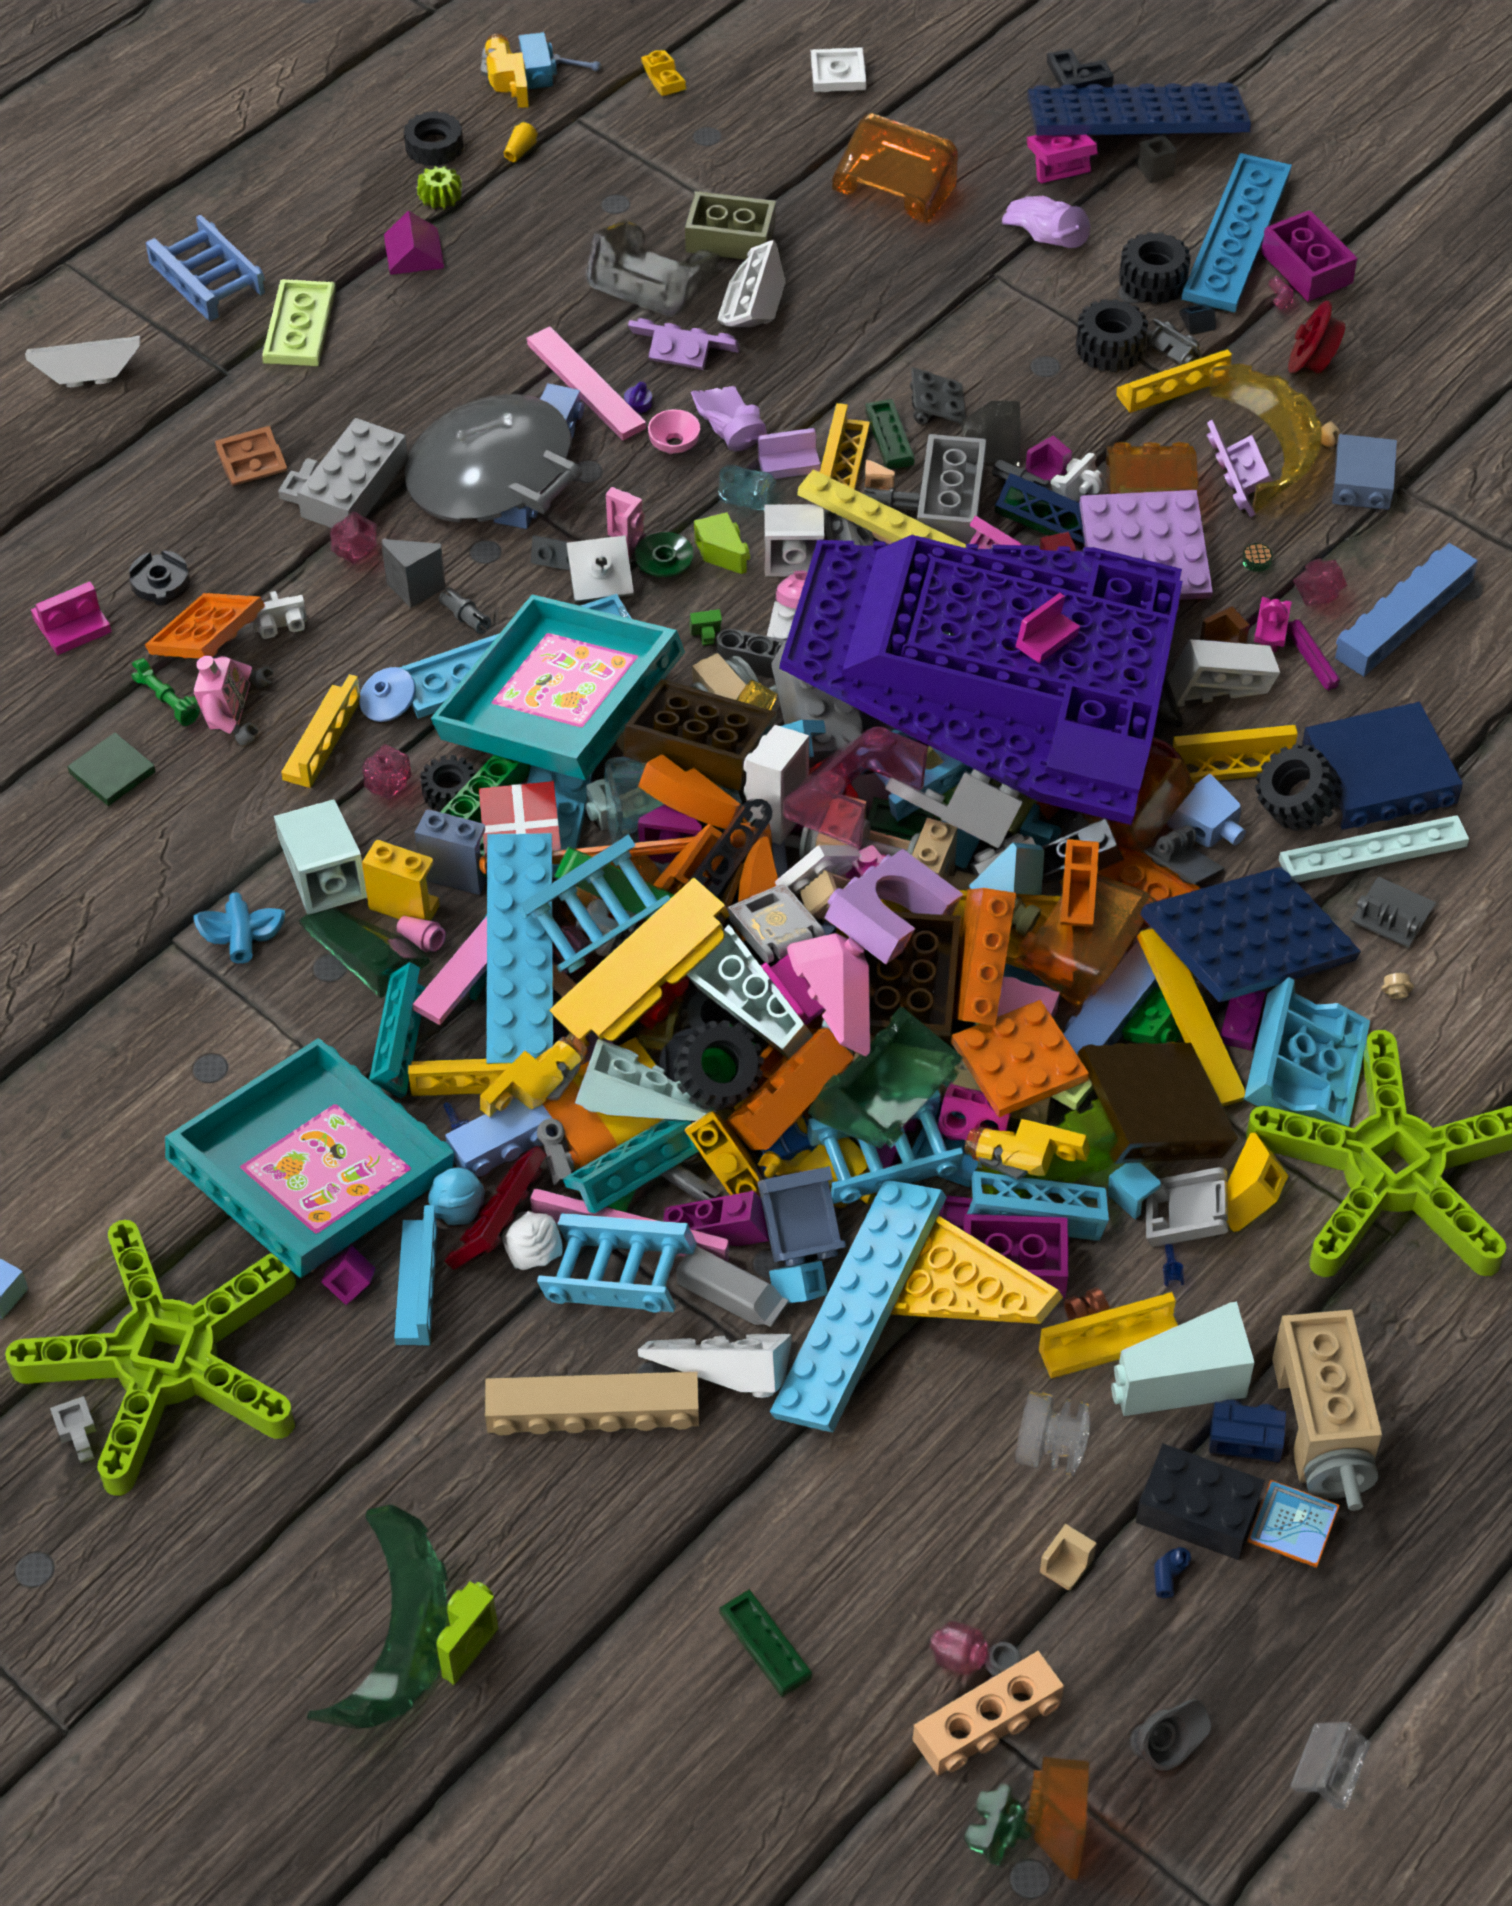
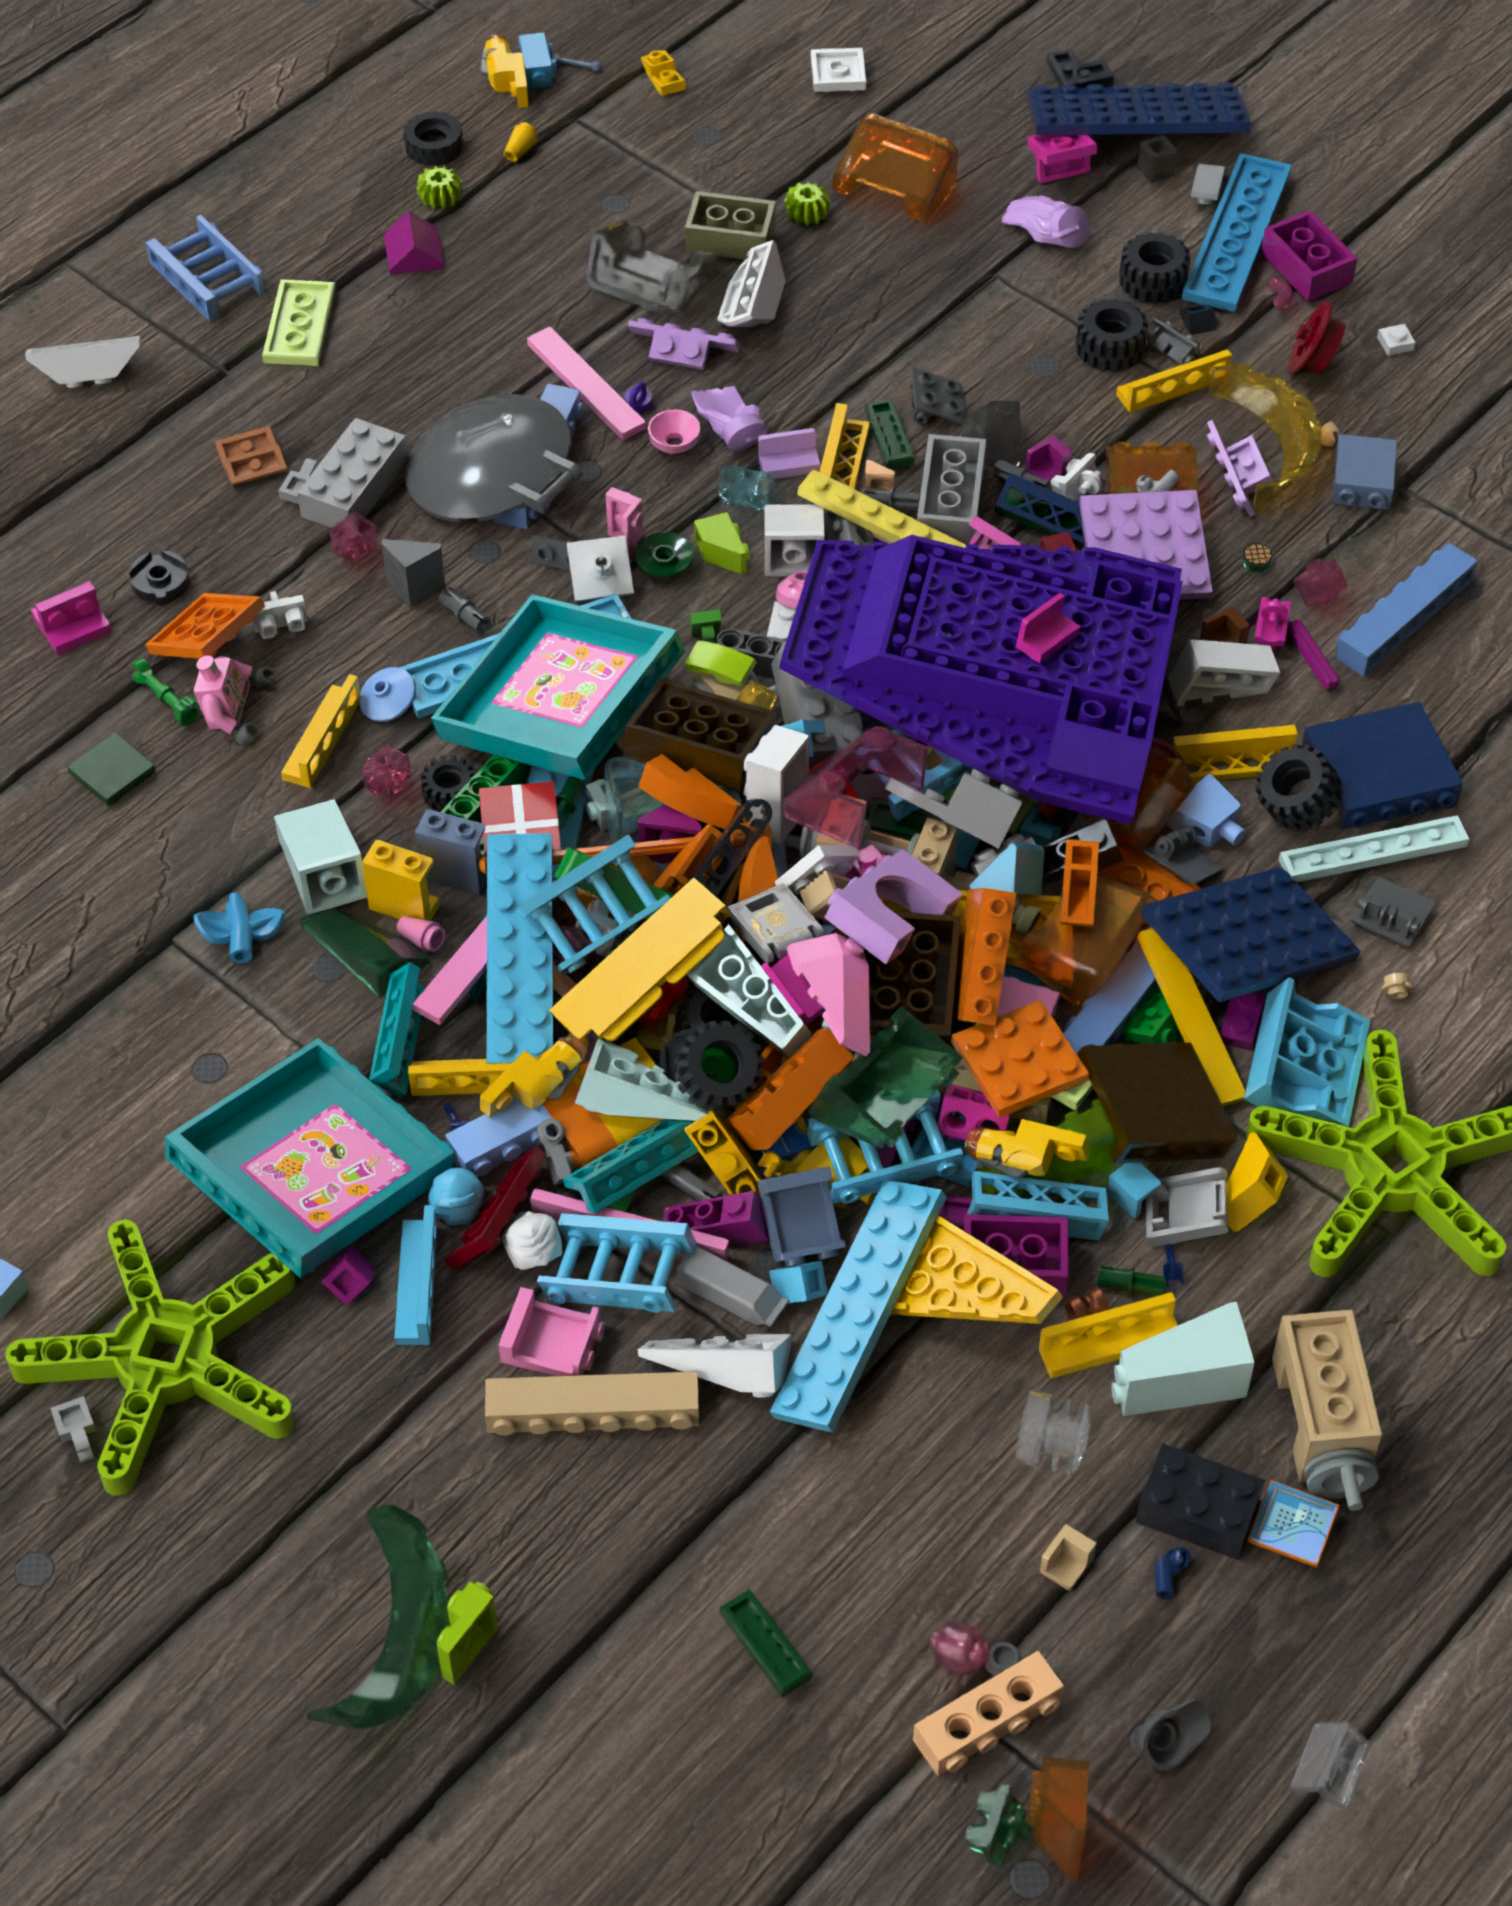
dark blue brick [1208,1399,1286,1462] -> none
none -> bright pink panel [499,1287,605,1376]
none -> dark green axle [555,777,584,831]
none -> lime slope [684,640,757,686]
none -> lime gear [785,181,831,226]
none -> dark green axle [1097,1265,1167,1296]
none -> light grey arm [1136,470,1180,493]
none -> light grey slope [1190,163,1228,205]
none -> white plate [1377,324,1415,356]

